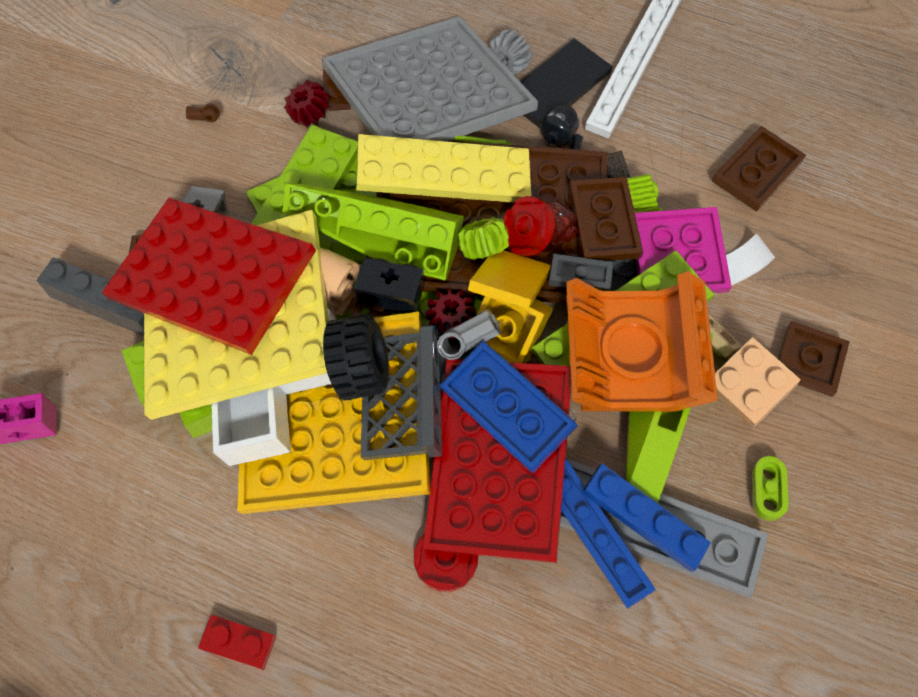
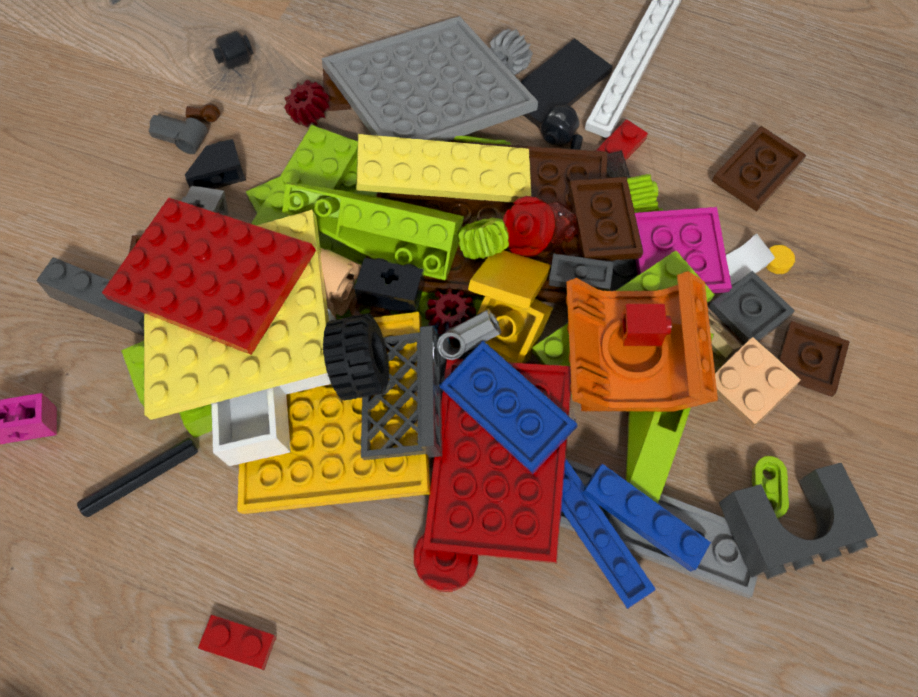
none -> black axle [77,438,198,517]
none -> dark grey piece [149,114,208,154]
none -> black slope [185,139,246,189]
none -> black head [212,31,253,69]
none -> red plate [596,119,648,172]
none -> red brick [621,304,672,346]
none -> dark grey plate [709,271,795,344]
none -> dark grey arch [719,462,878,579]
none -> yellow tile [766,245,795,274]

